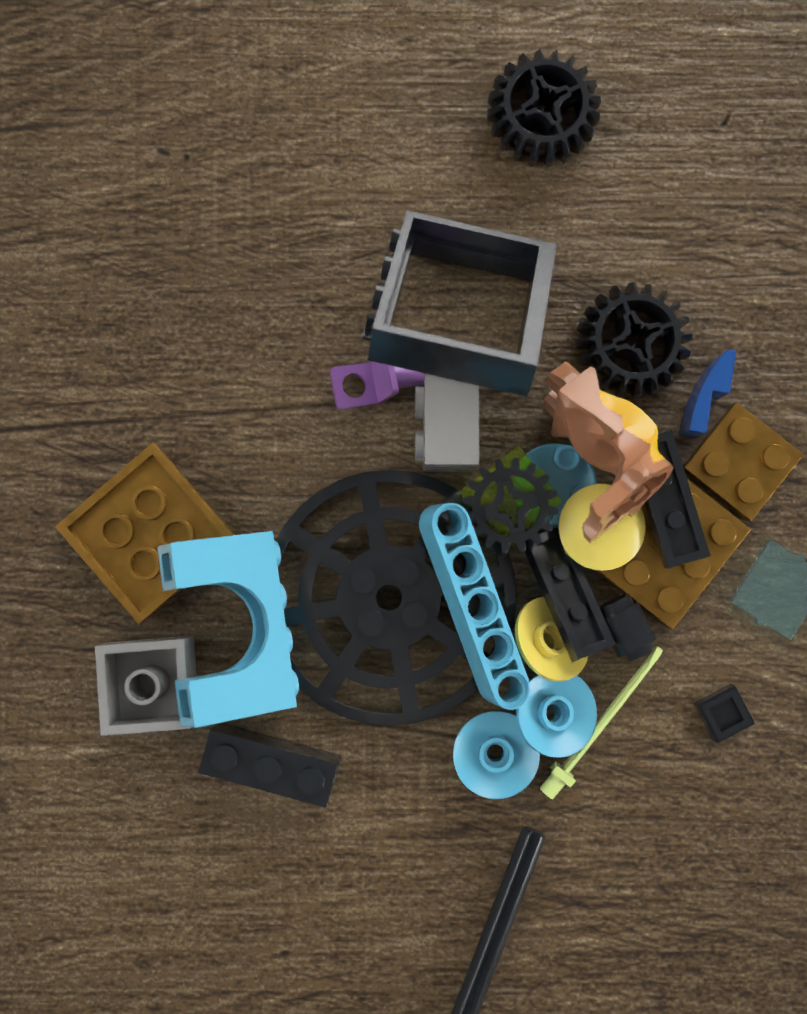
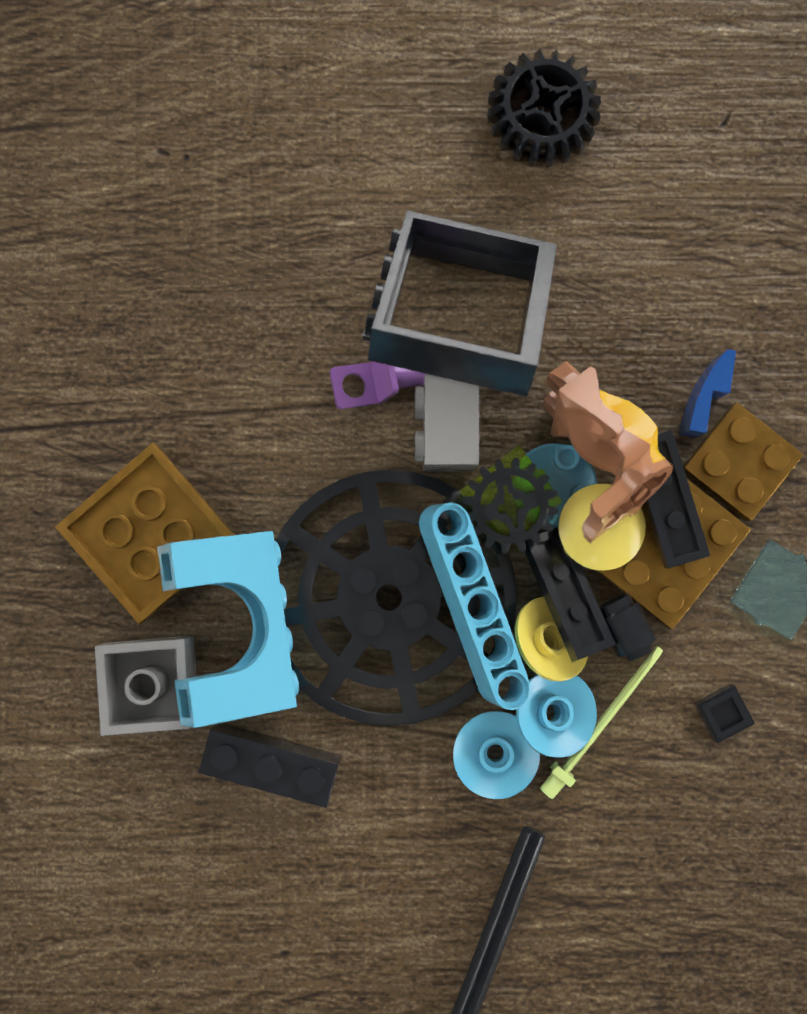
black gear [575,282,693,398] -> none

